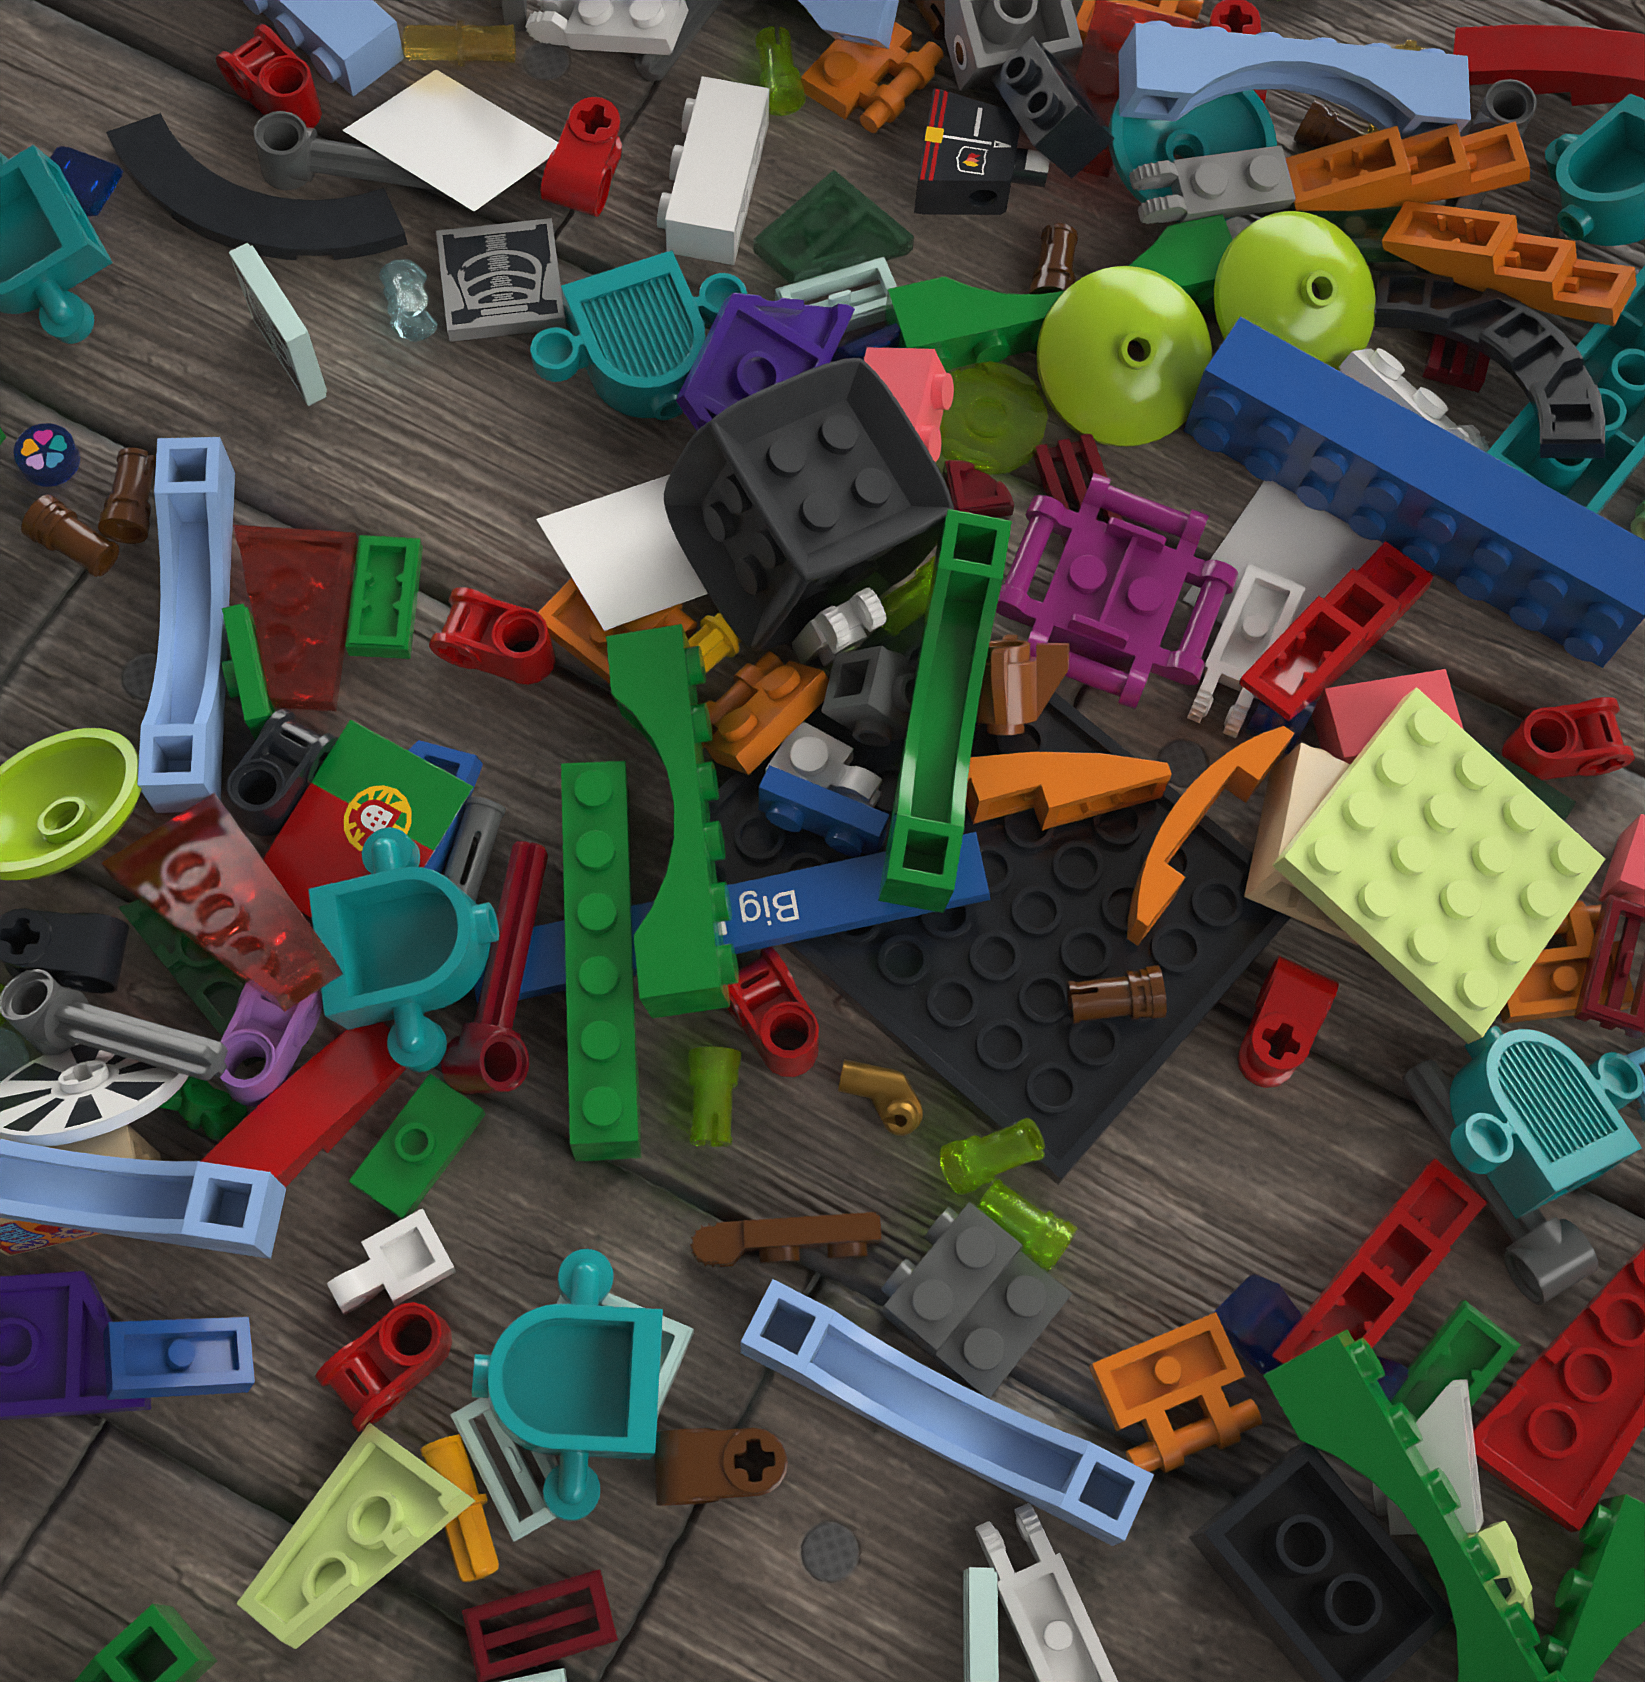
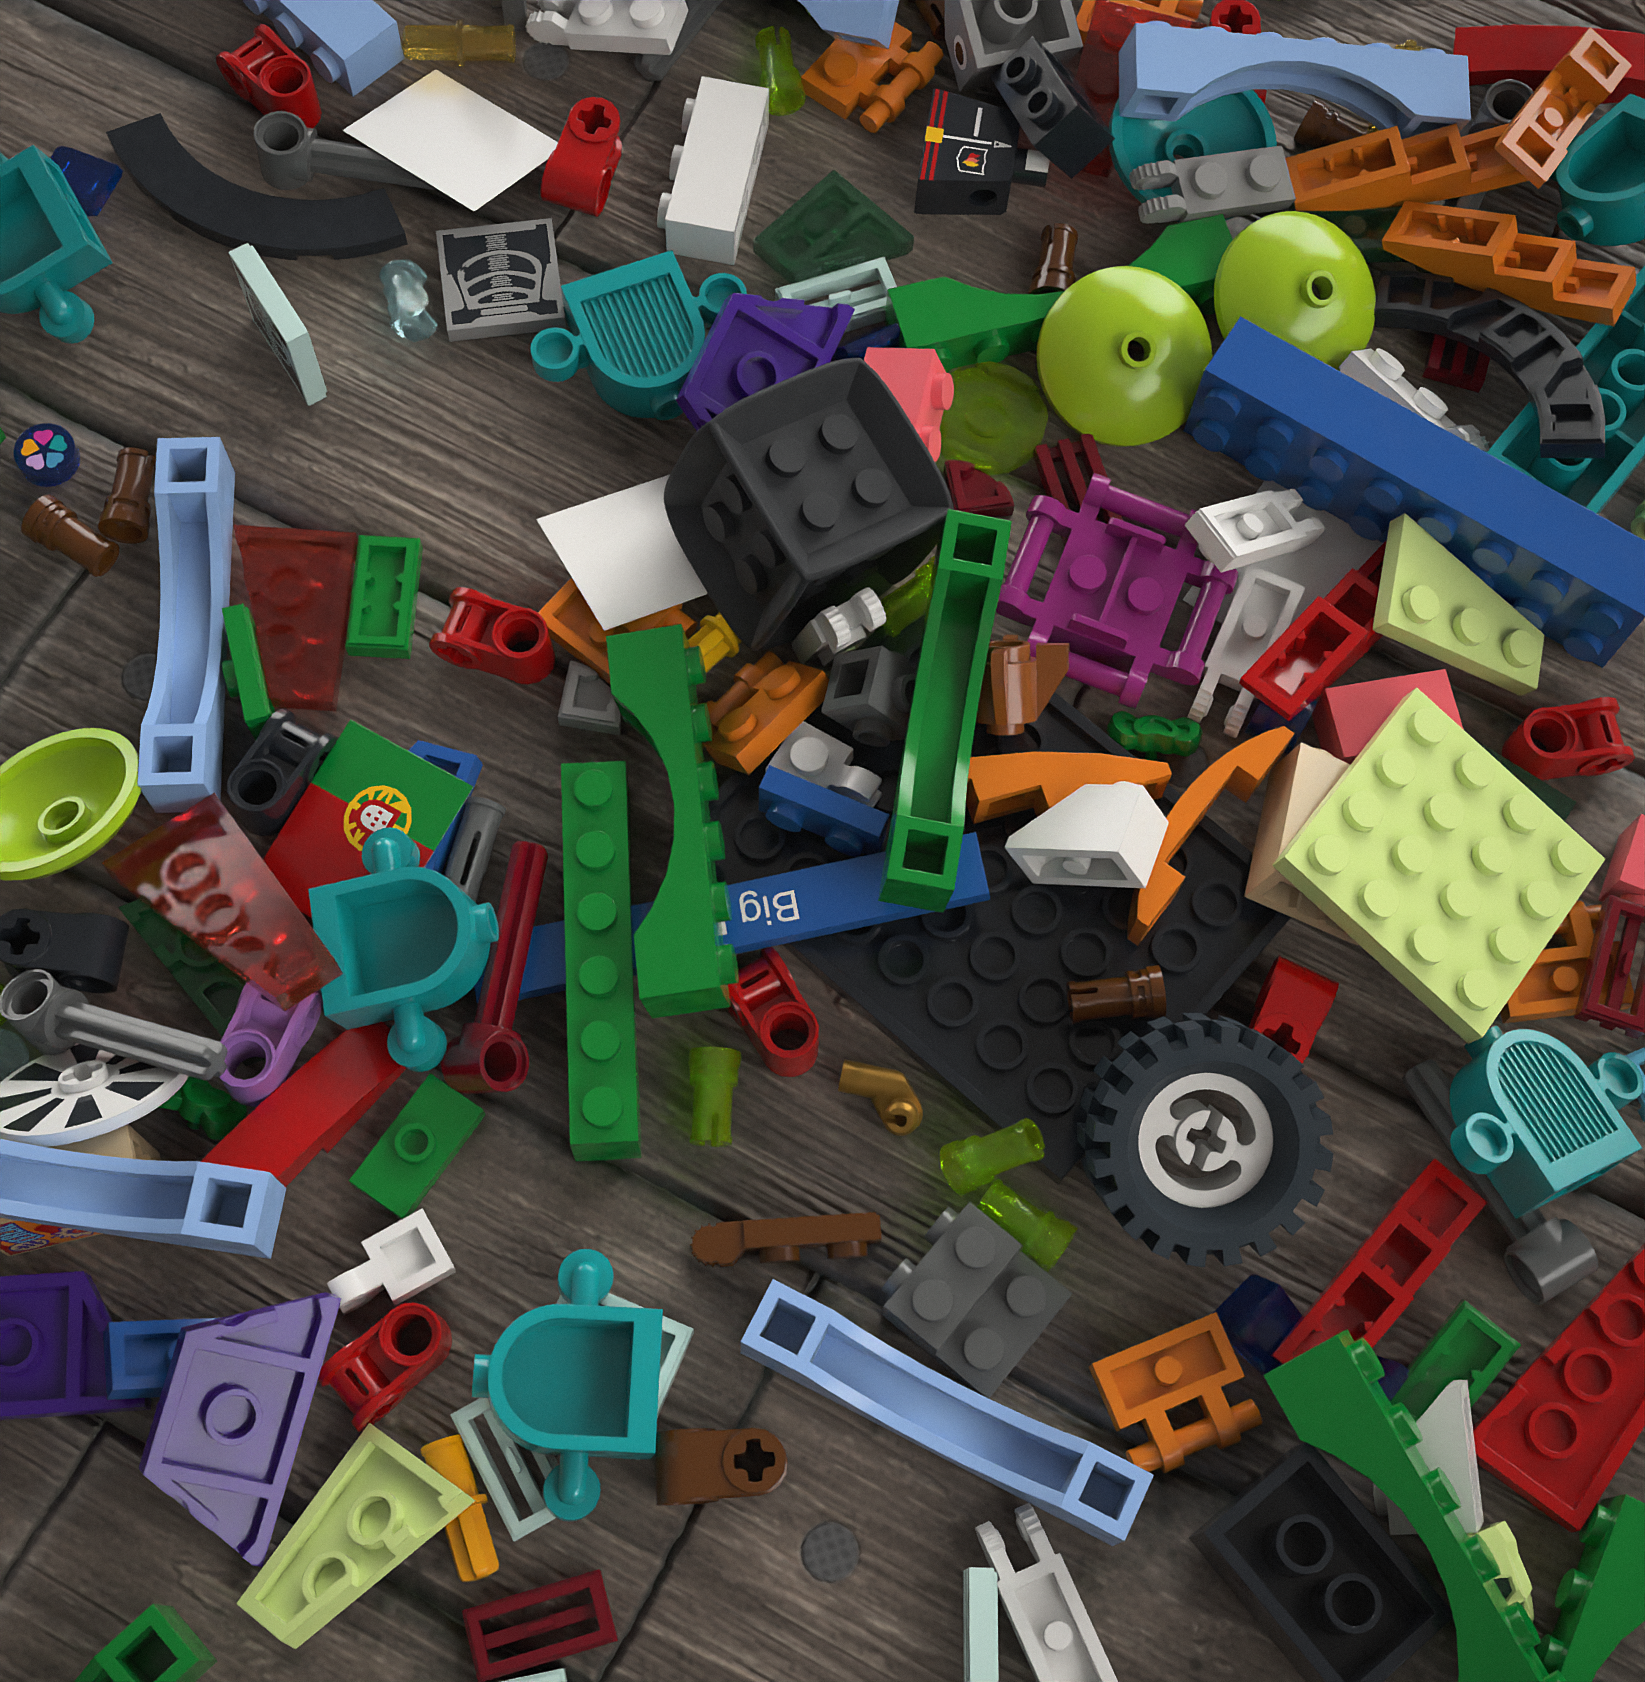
none -> wing [138,1292,342,1567]
none -> light grey tile [558,661,621,735]
none -> white slope [1005,781,1169,888]
none -> black wheel [1077,1013,1334,1267]
none -> green piece [1106,711,1202,761]
none -> white hinge [1185,488,1326,573]
none -> yellowish green wing [1372,513,1544,696]
none -> orange slope [1494,27,1632,189]

